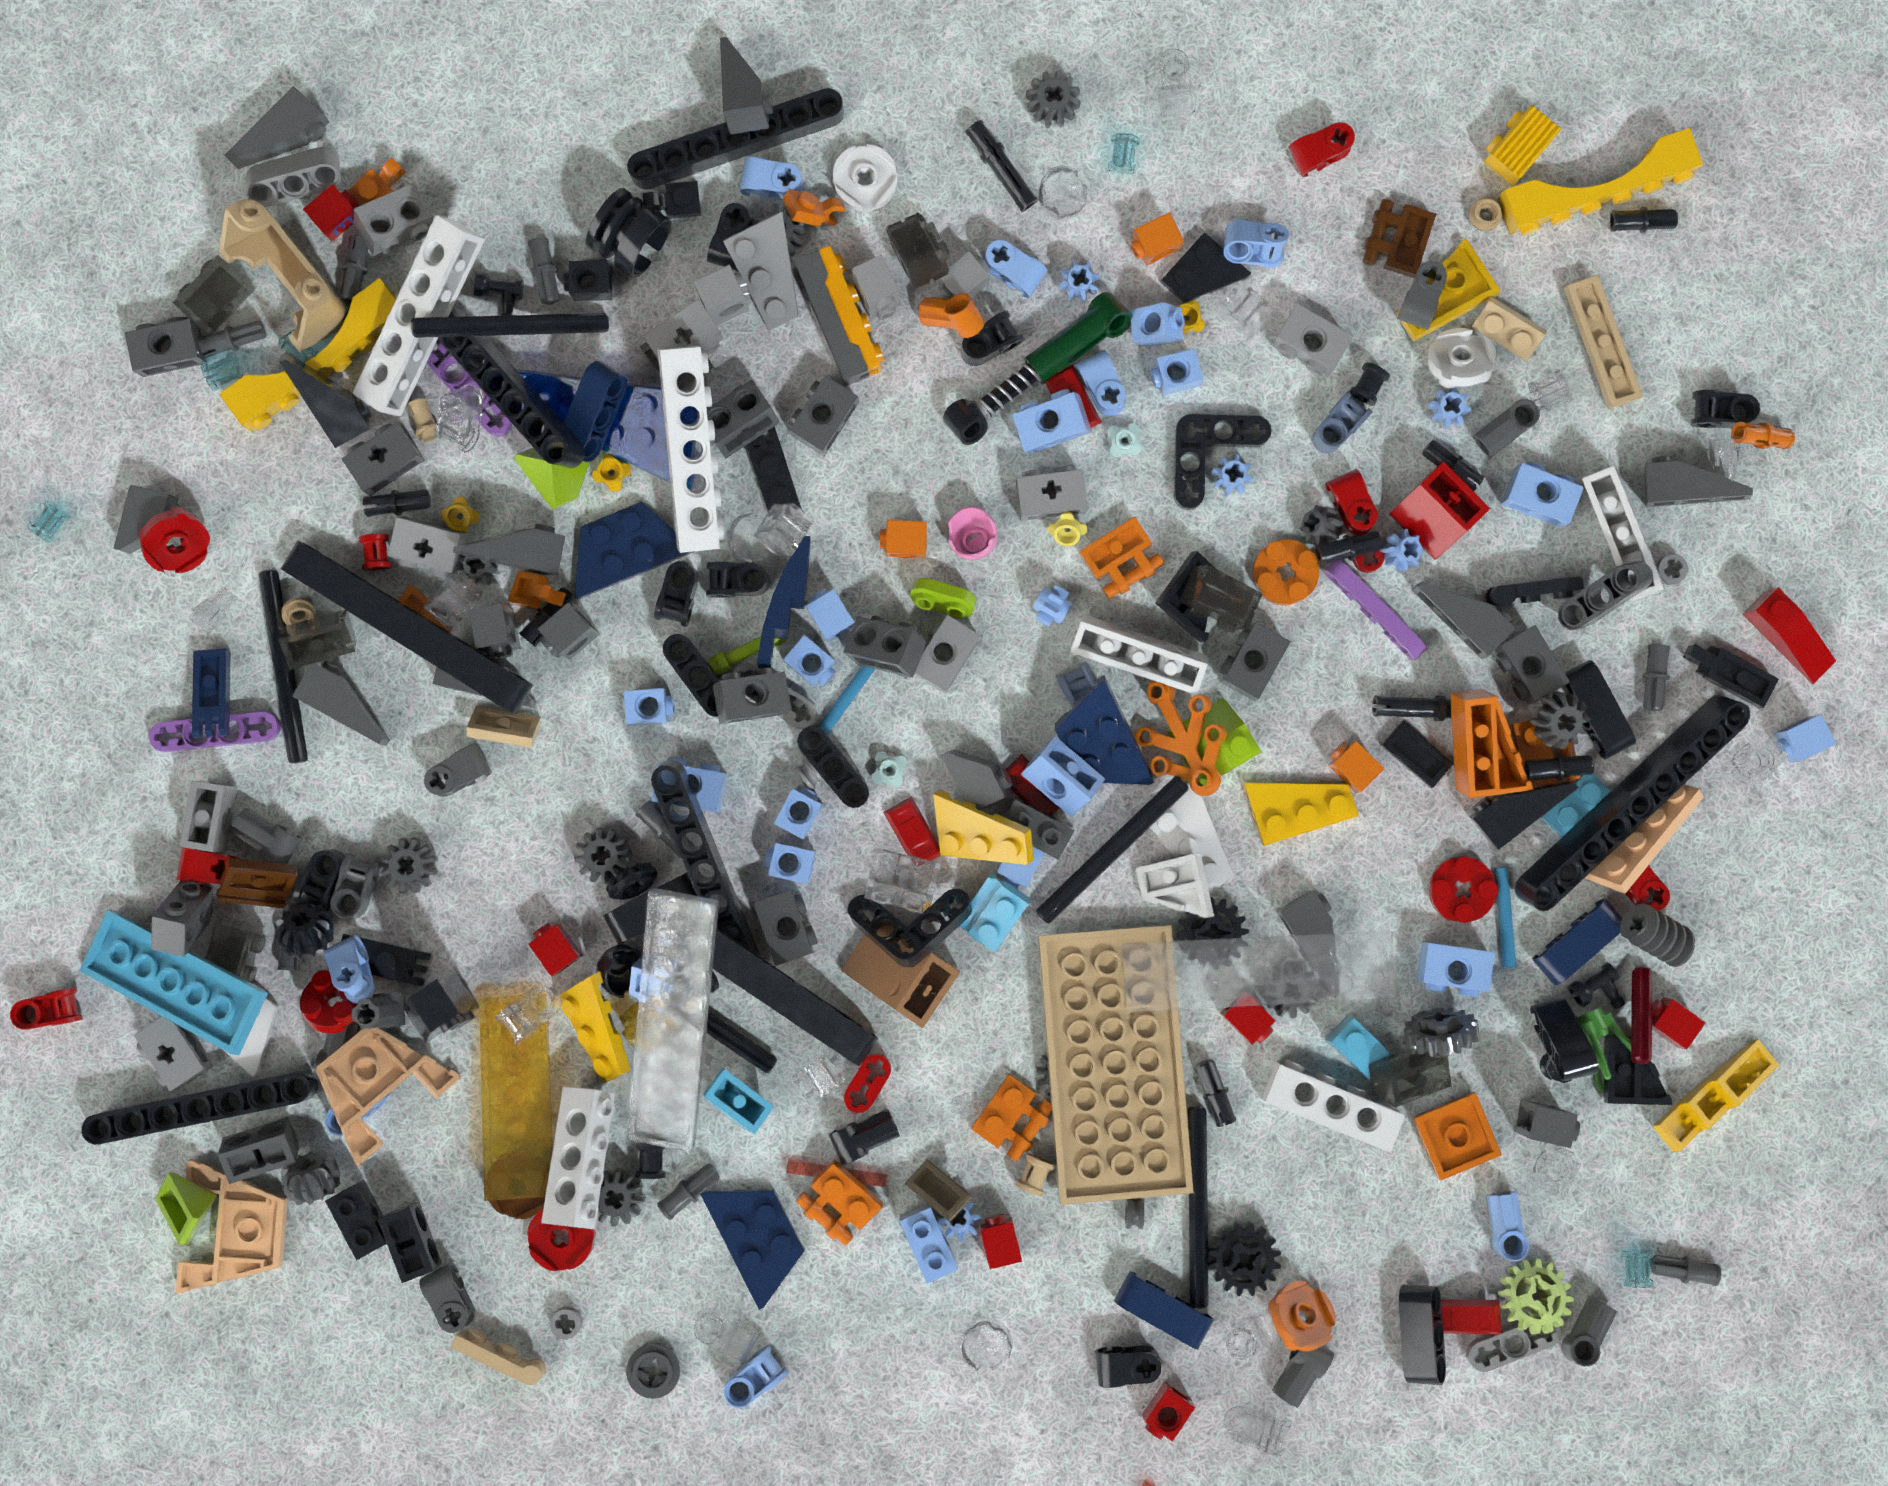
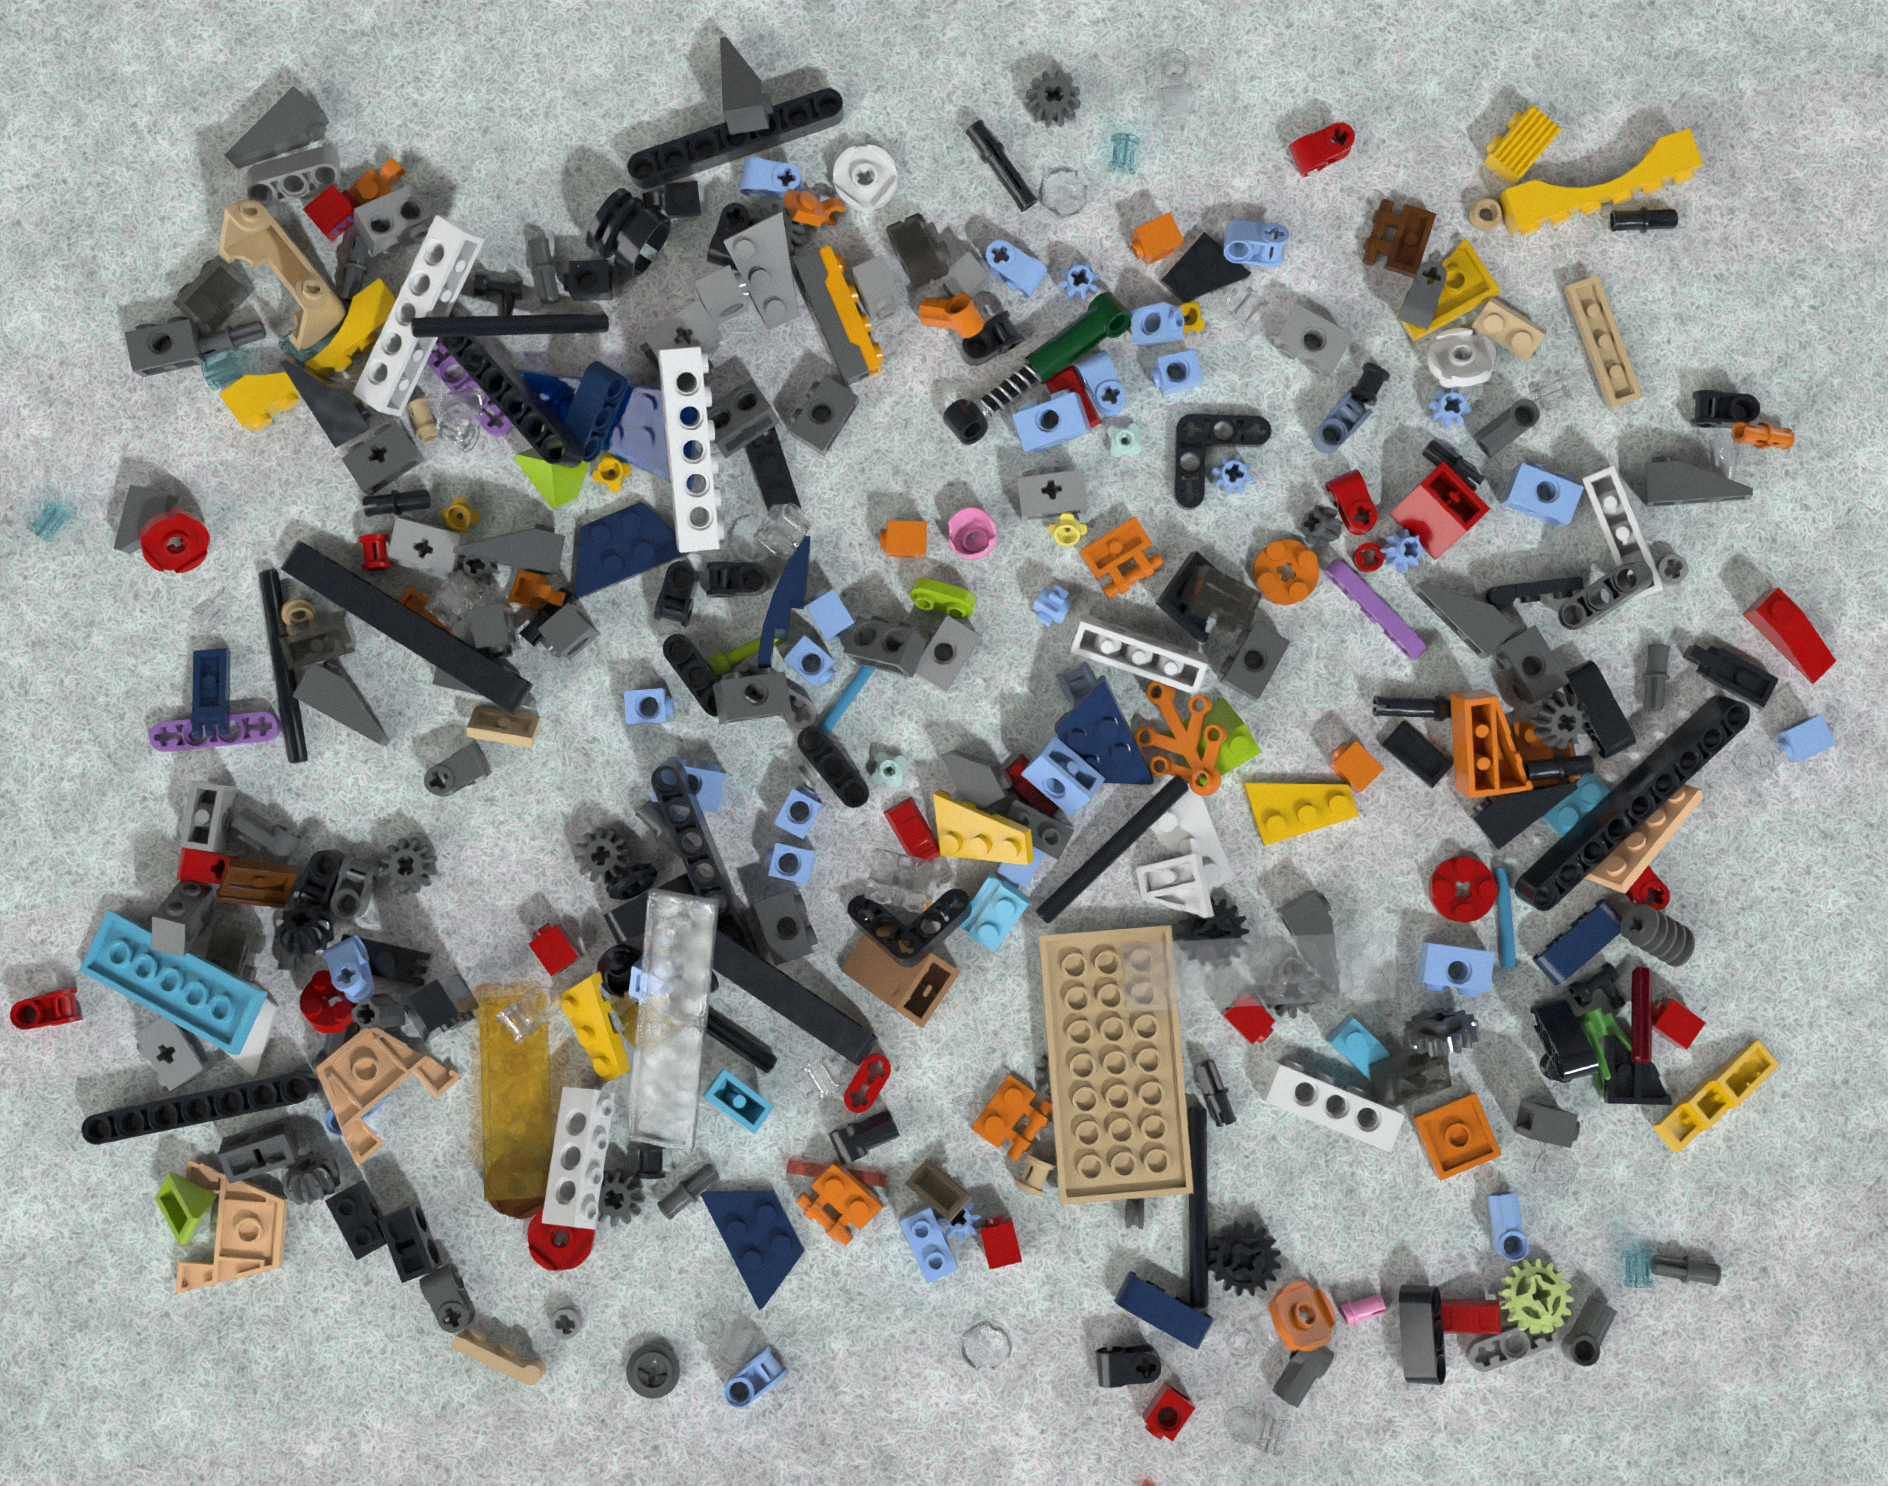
black axle [1315,531,1383,565] -> none
none -> bright pink pin [1340,1293,1386,1326]

